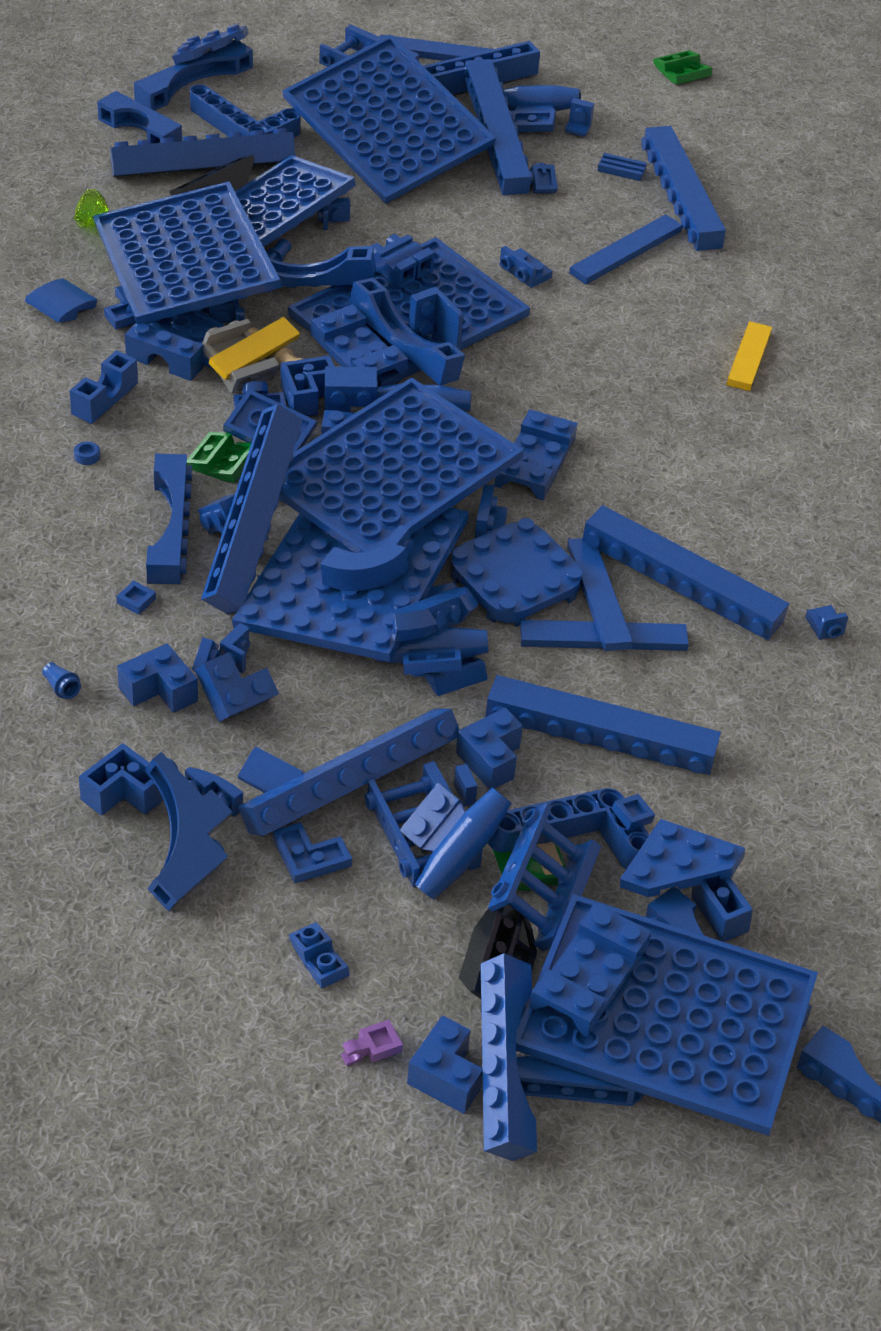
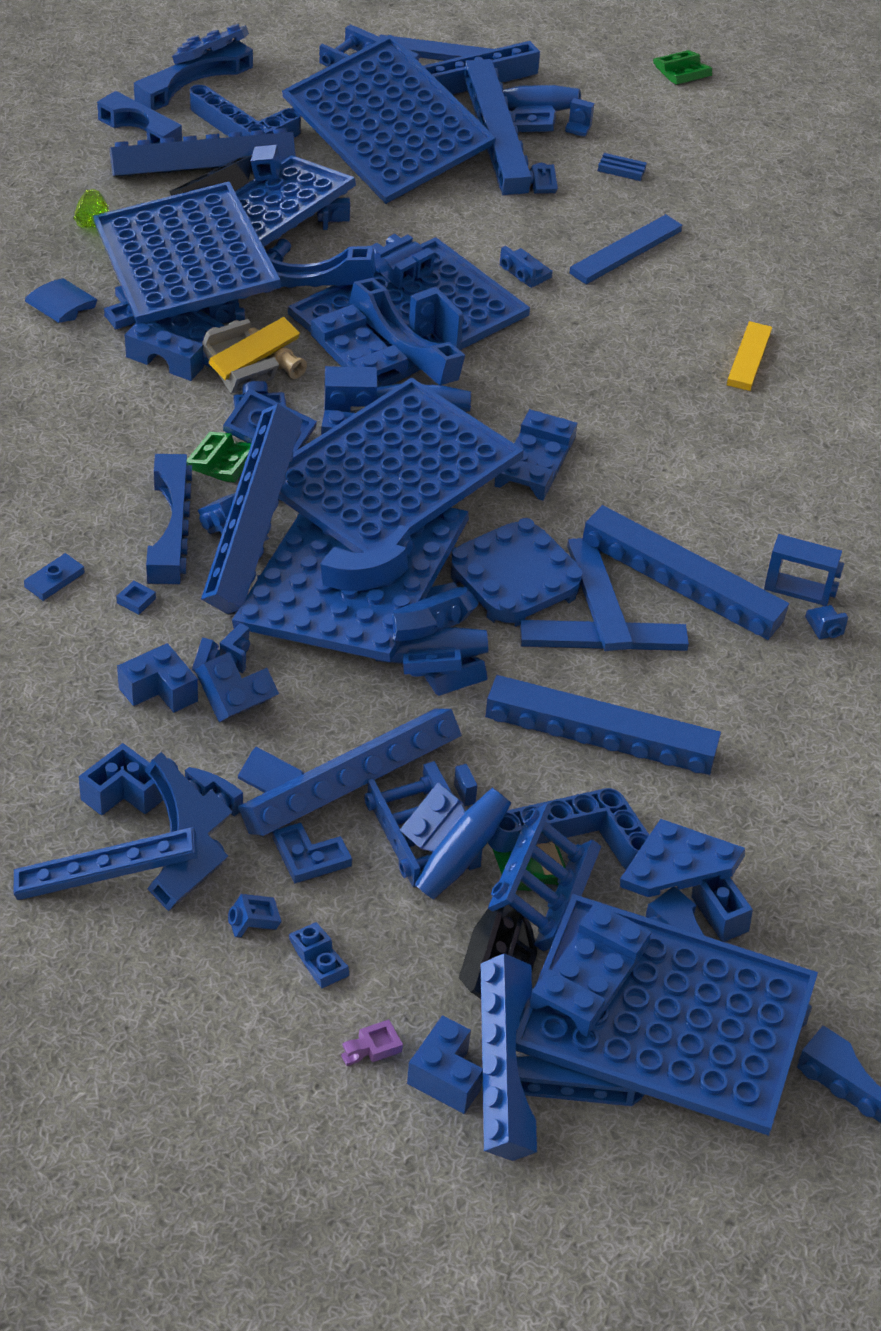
blue cone [42,662,81,699] -> none
blue arch [69,350,138,424] -> none
blue tile [74,441,100,465] -> none
blue brick [280,355,334,416] -> none
blue brick [456,707,523,790] -> none
blue bracket [475,484,508,538] -> none
blue tile [612,794,655,831] -> none
blue brick [641,126,726,251] -> none
none -> blue tile [14,827,198,900]
none -> blue plate [24,553,85,601]
none -> blue bracket [228,894,282,938]
none -> blue brick [251,145,282,181]
none -> blue window [764,534,845,606]

